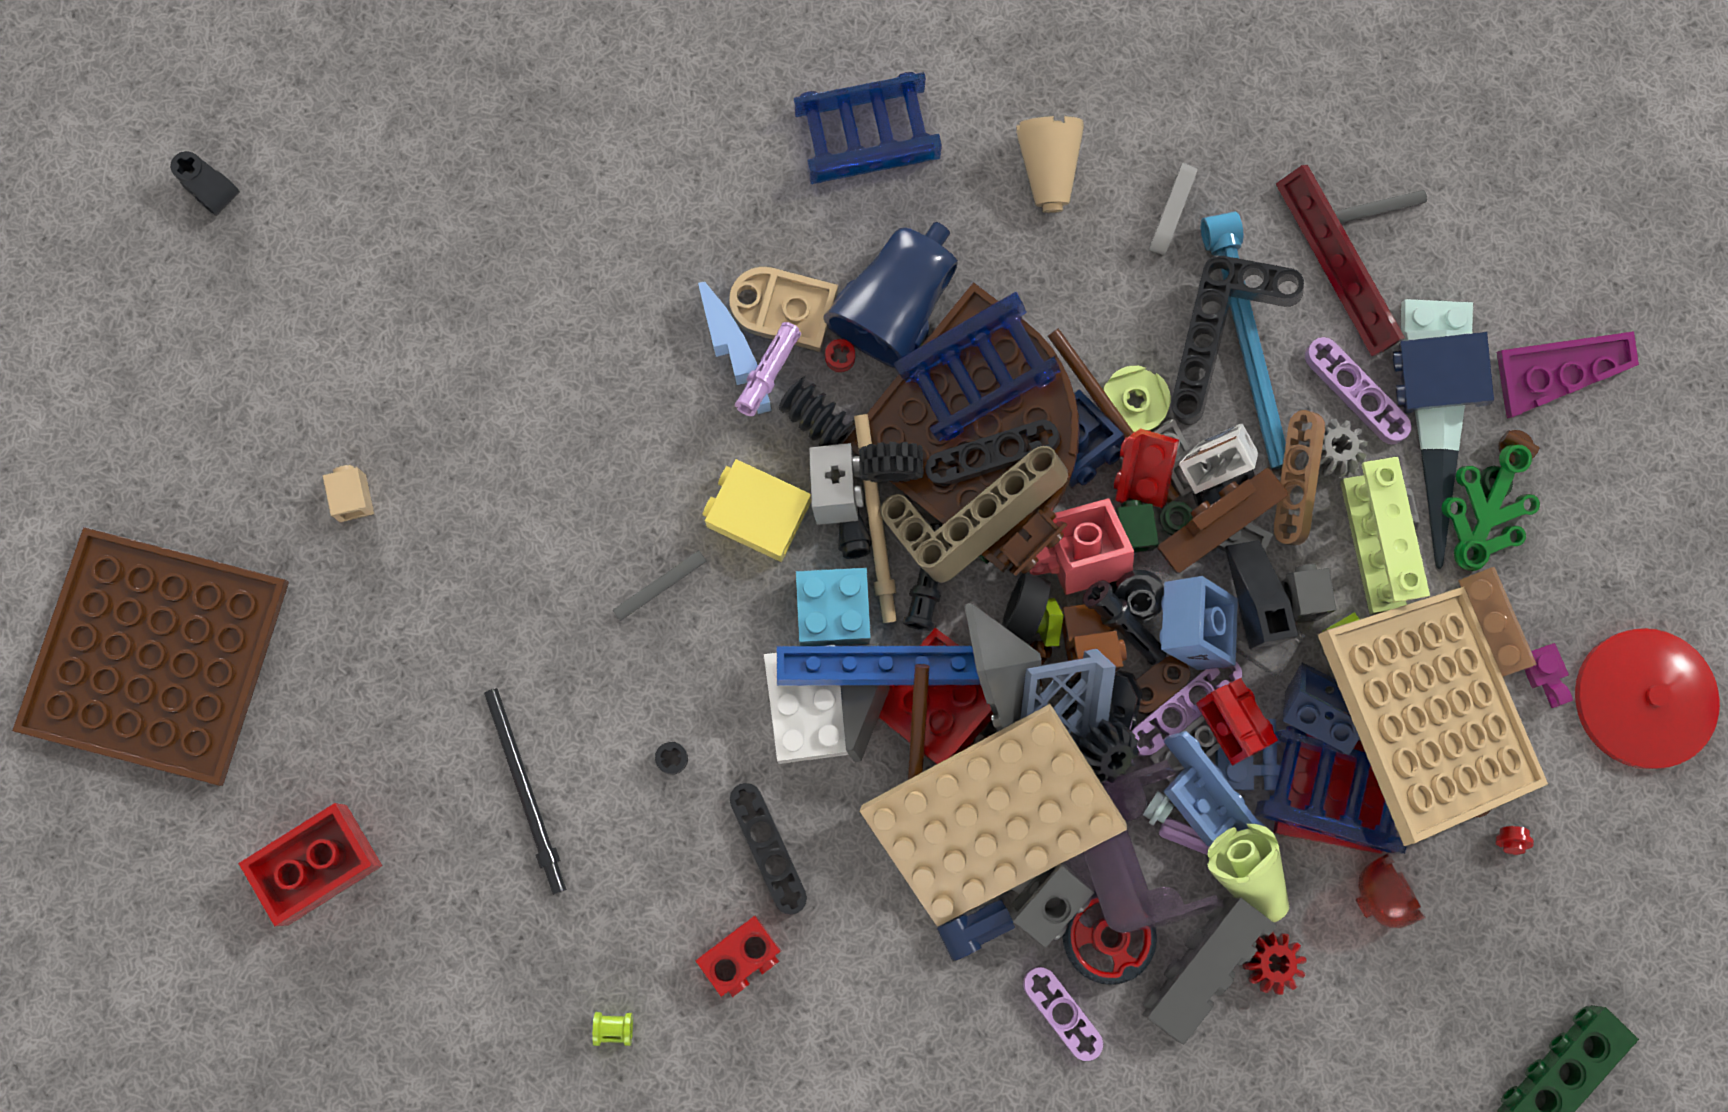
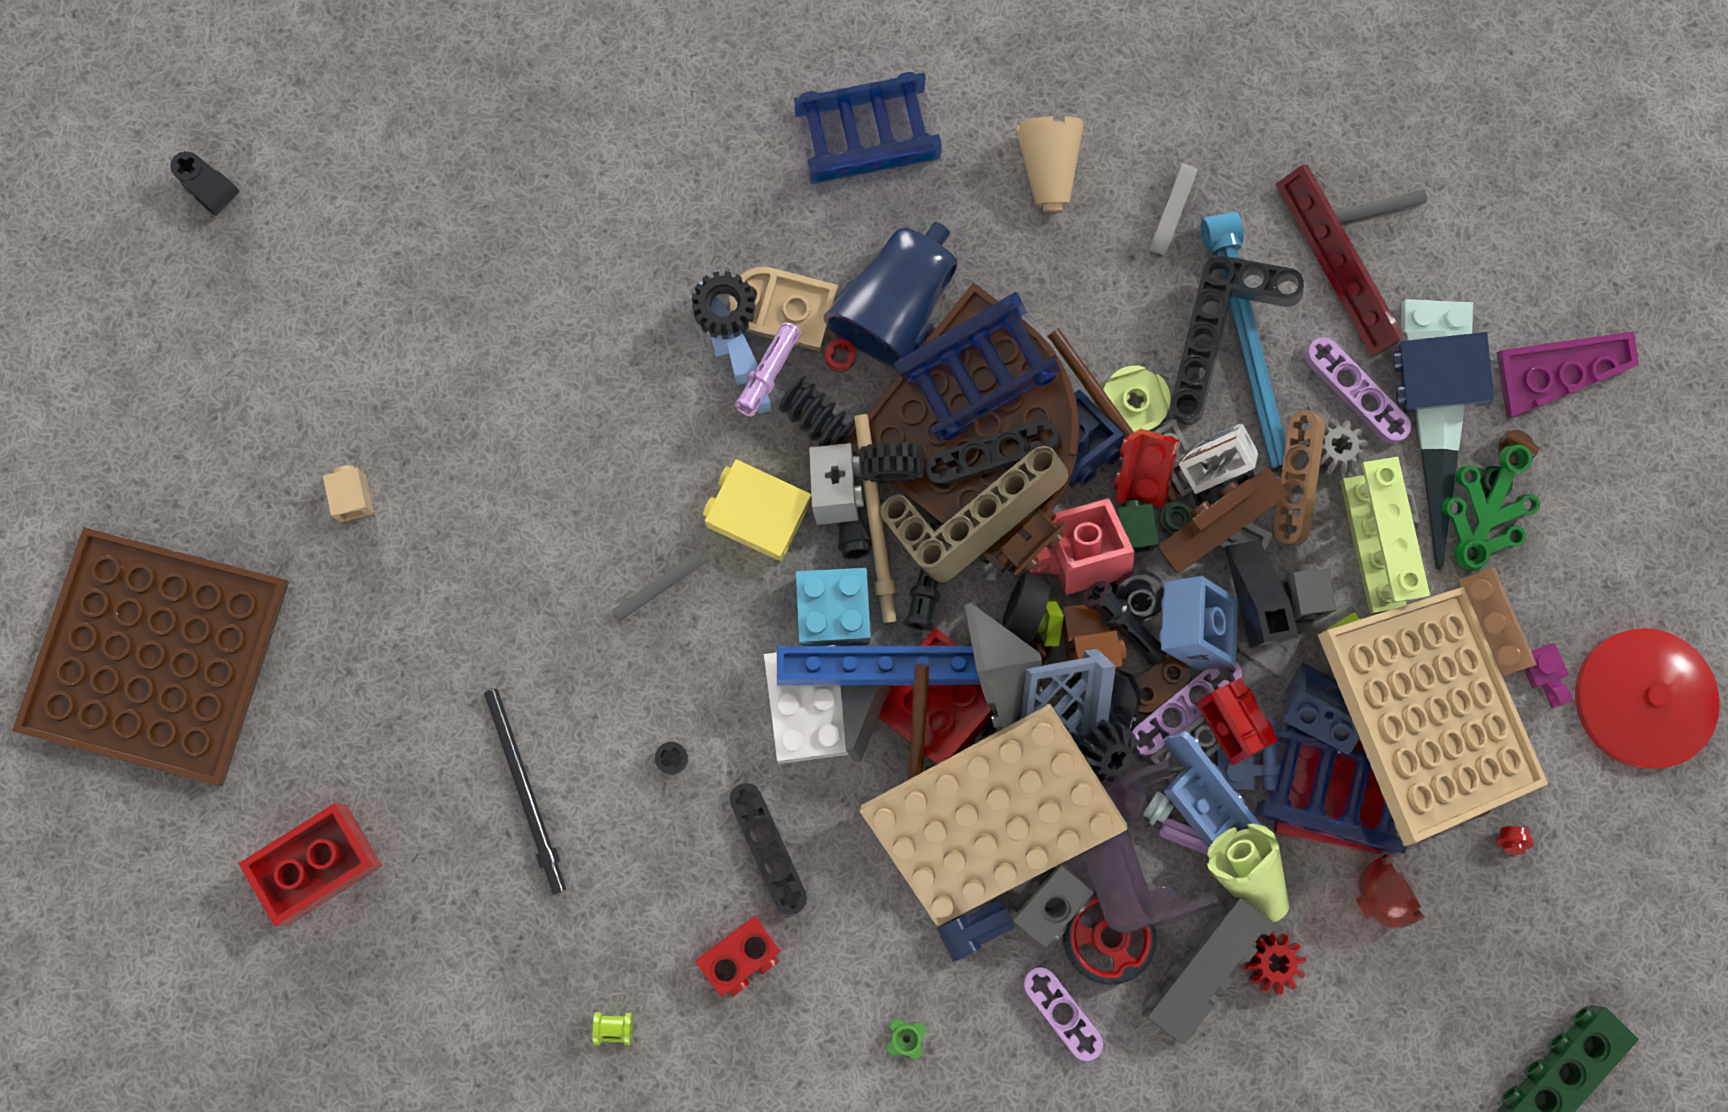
none -> black tyre [692,271,755,339]
none -> bright green plate [887,1019,926,1059]

